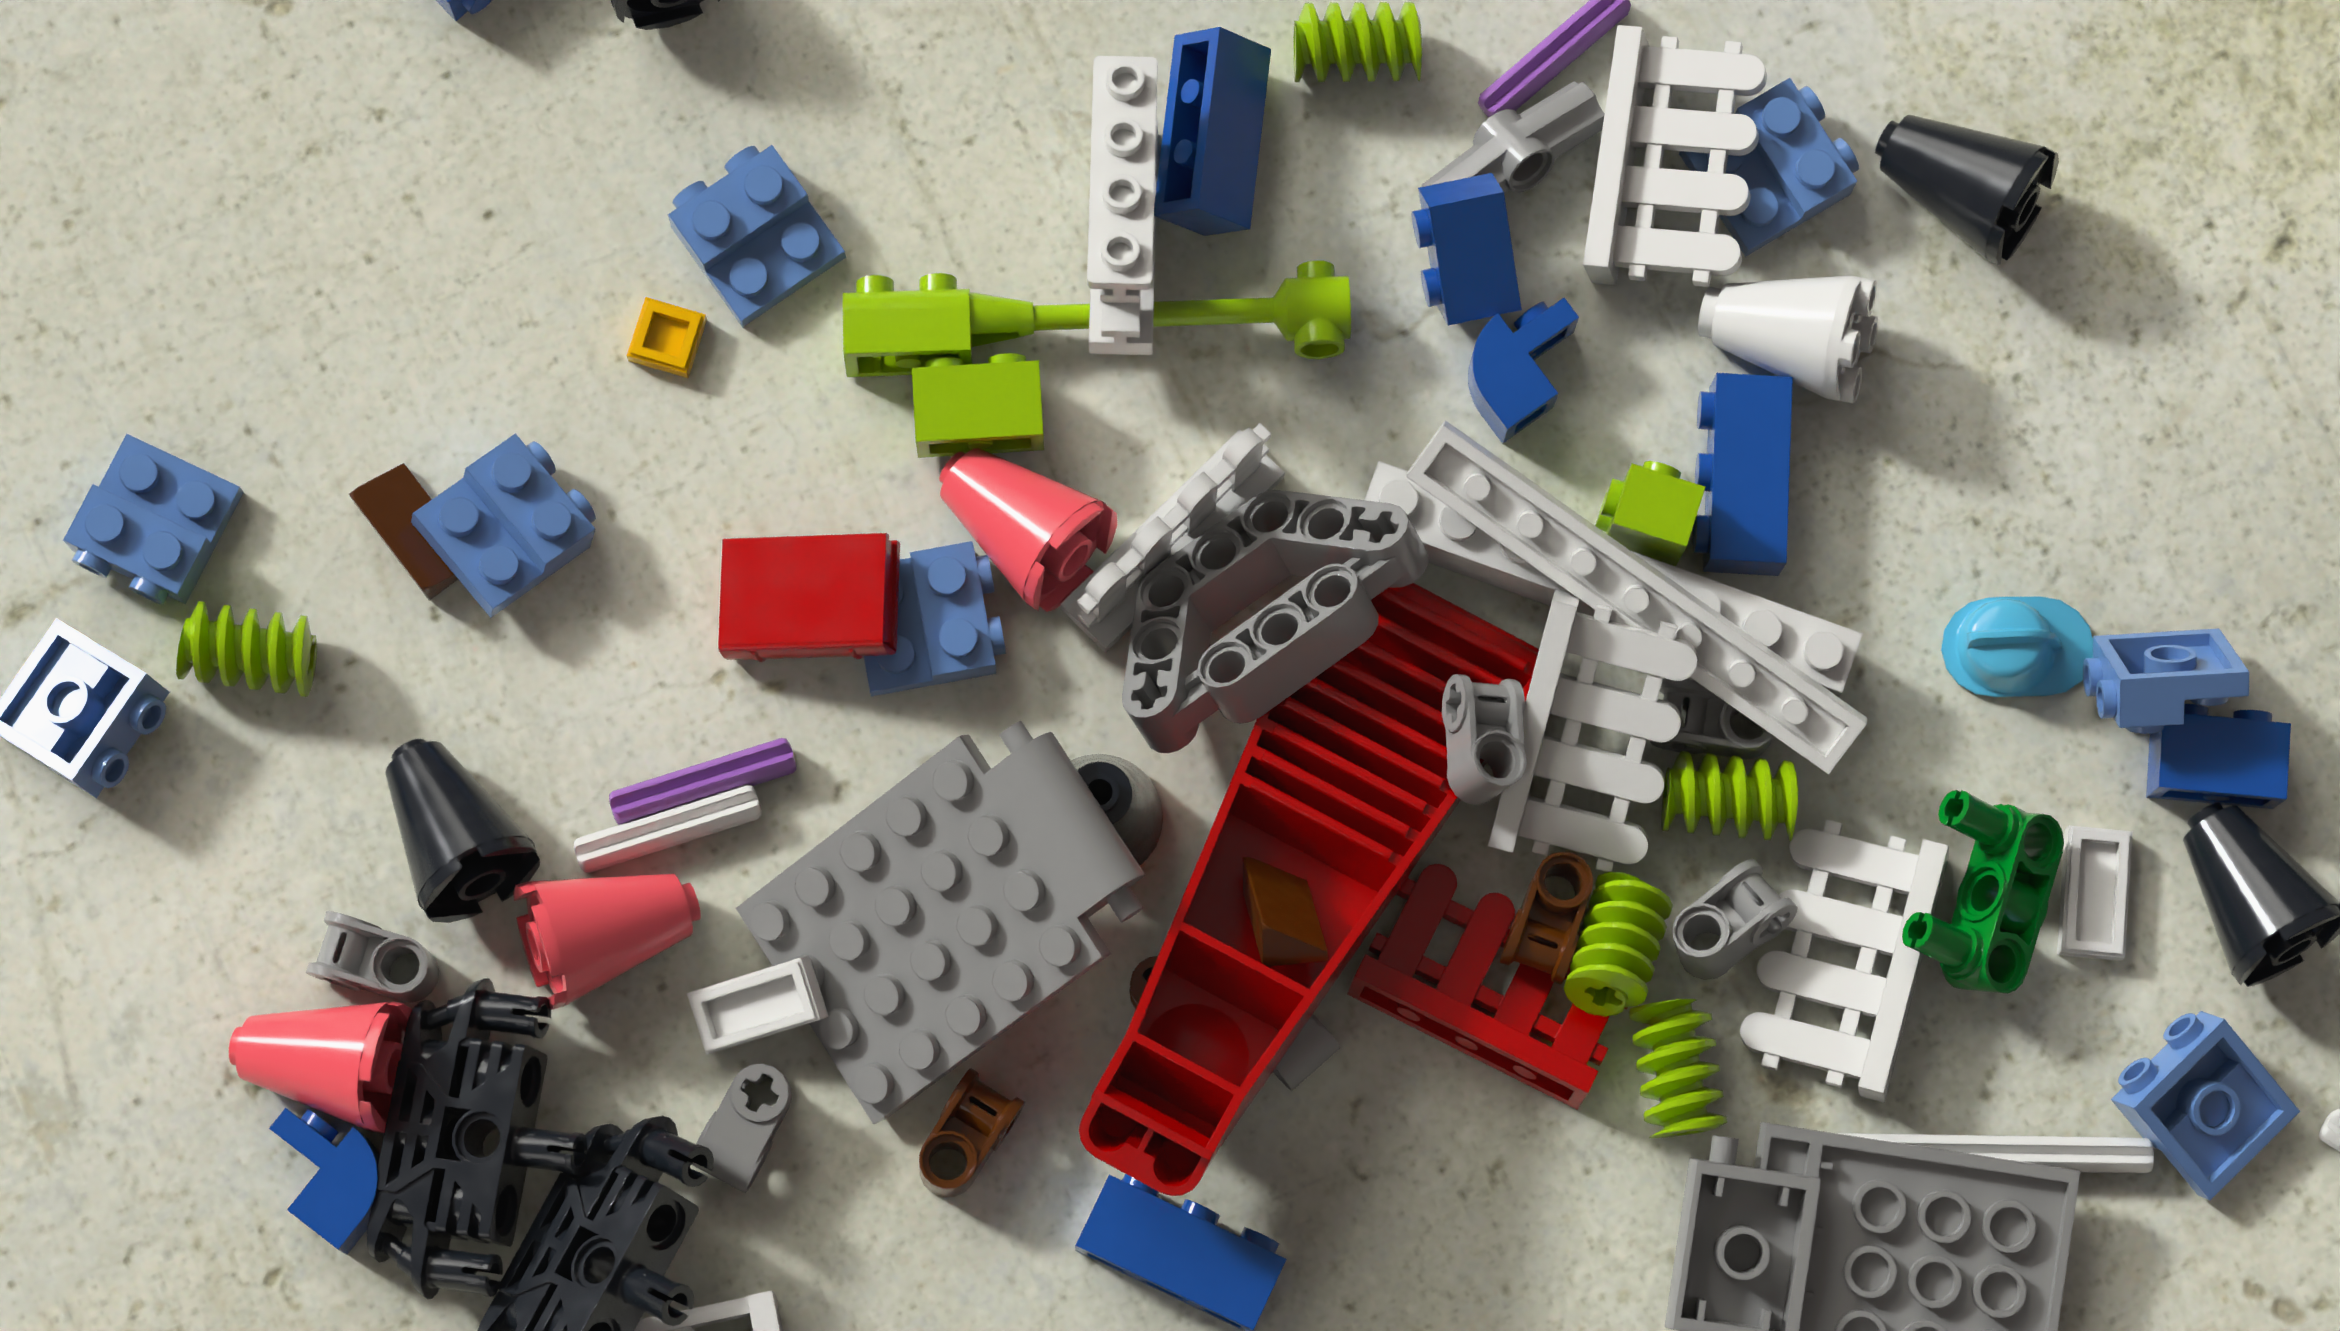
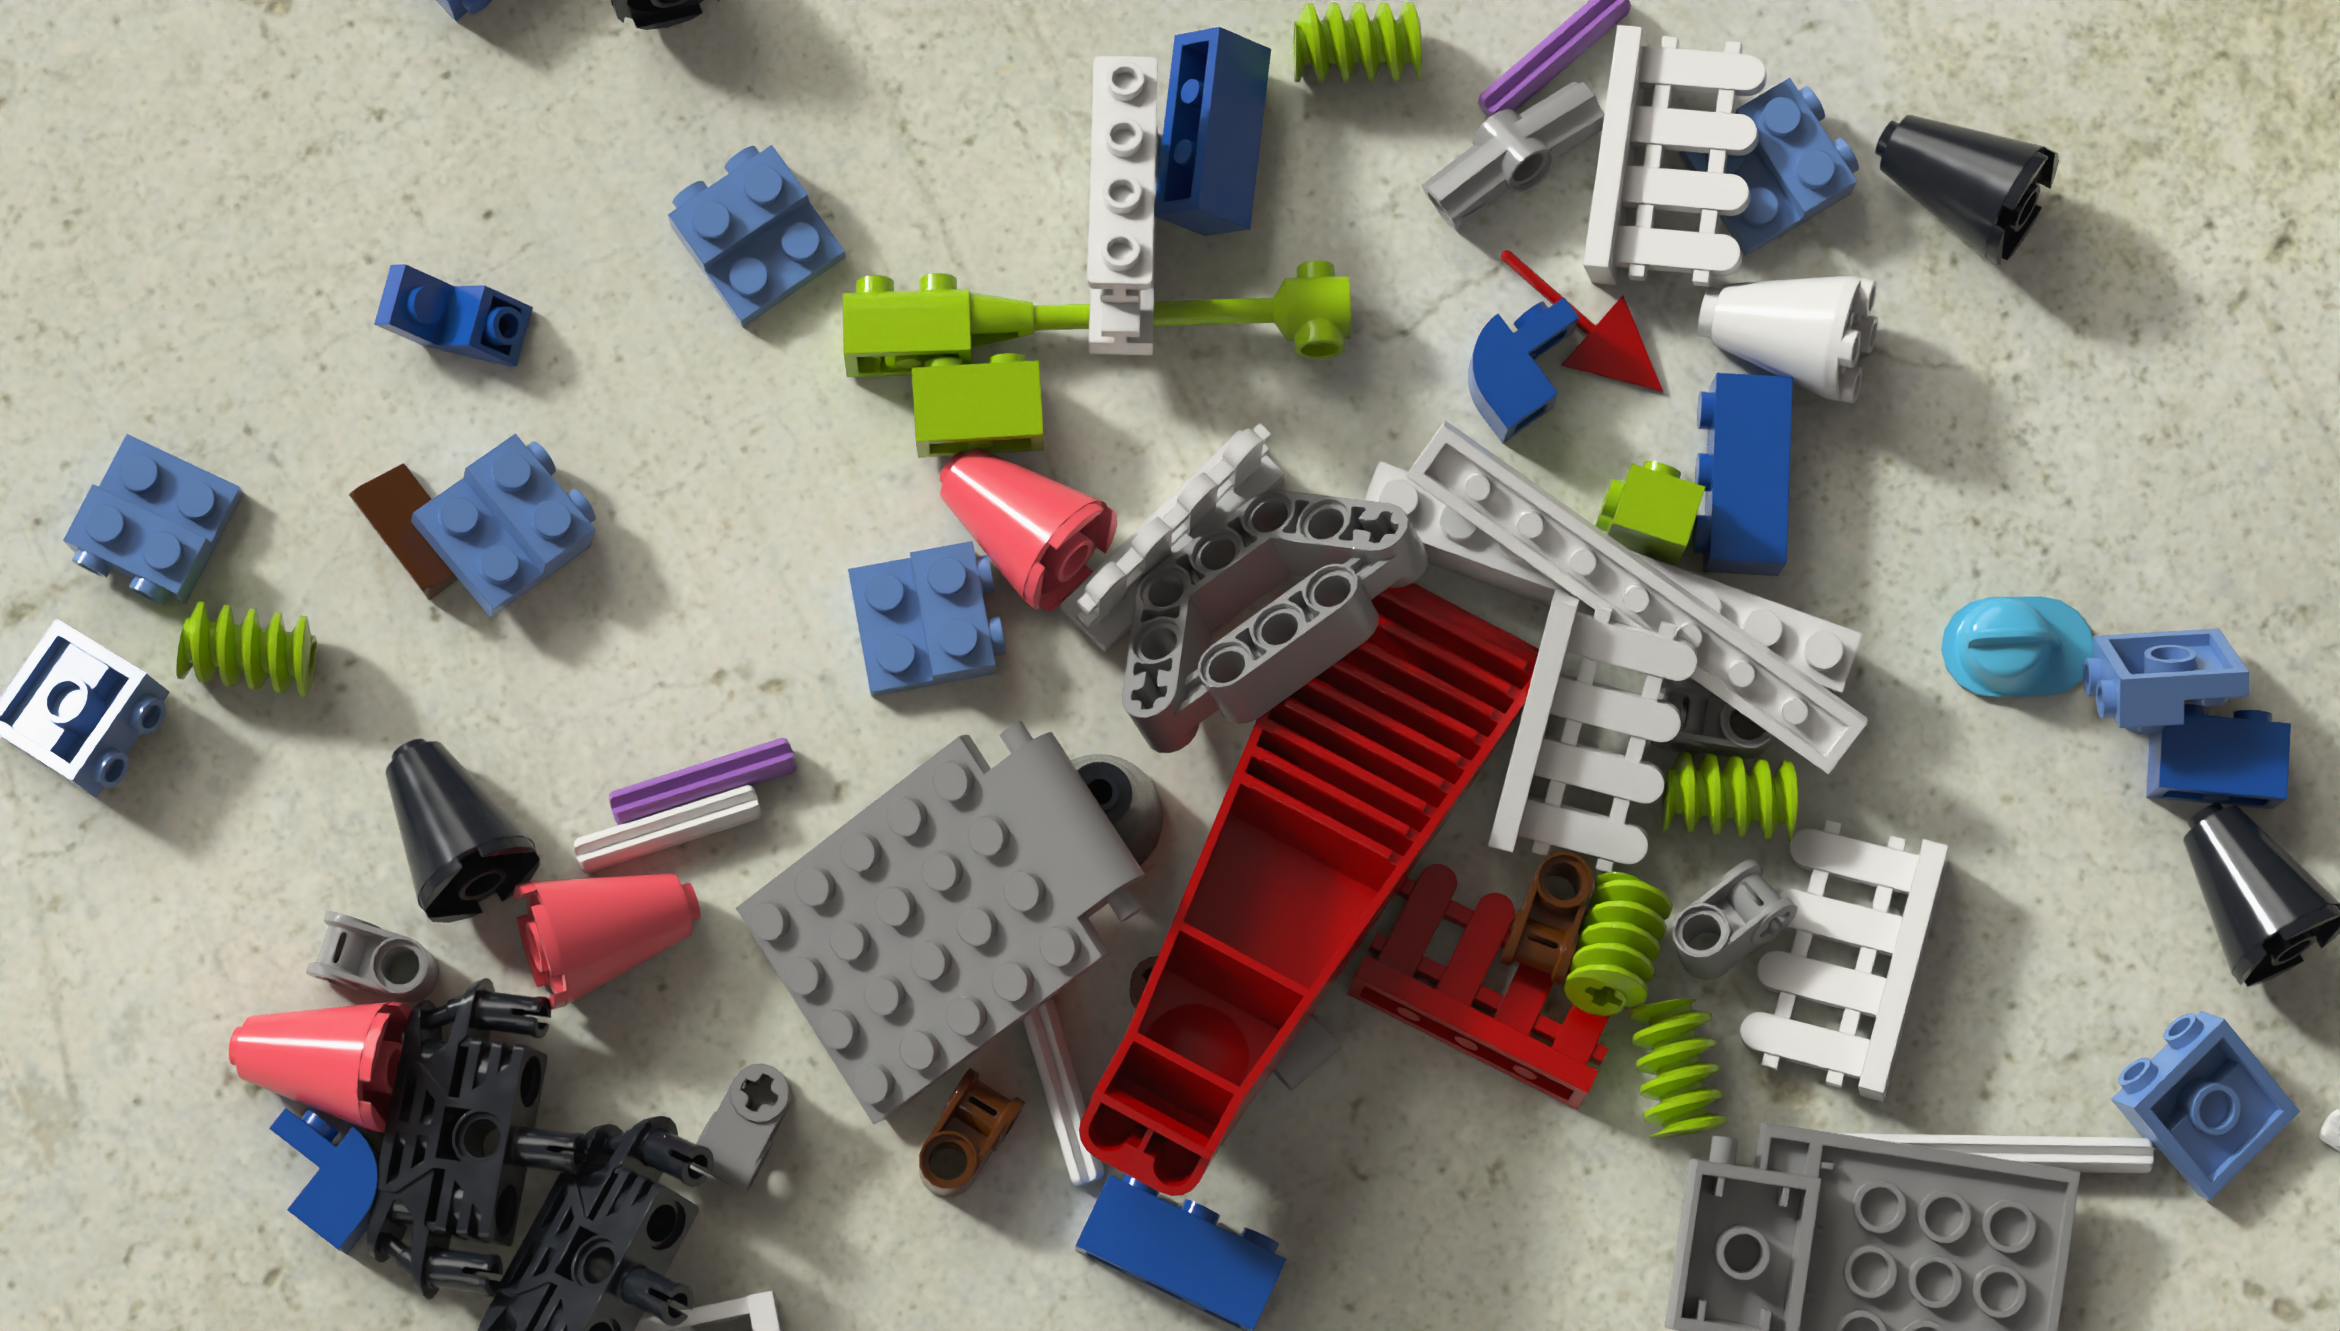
yellow tile [626,297,707,378] -> none
white tile [687,955,829,1055] -> none
red piece [718,533,900,662] -> none
reddish brown slope [1243,857,1328,967] -> none
blue brick [1411,173,1522,326] -> none
light grey piece [1442,674,1527,805] -> none
green piece [1902,790,2064,994] -> none
white tile [2057,825,2133,961] -> none
none -> blue slope [374,264,533,367]
none -> white axle [1023,998,1105,1185]
none -> red piece [1500,250,1663,392]

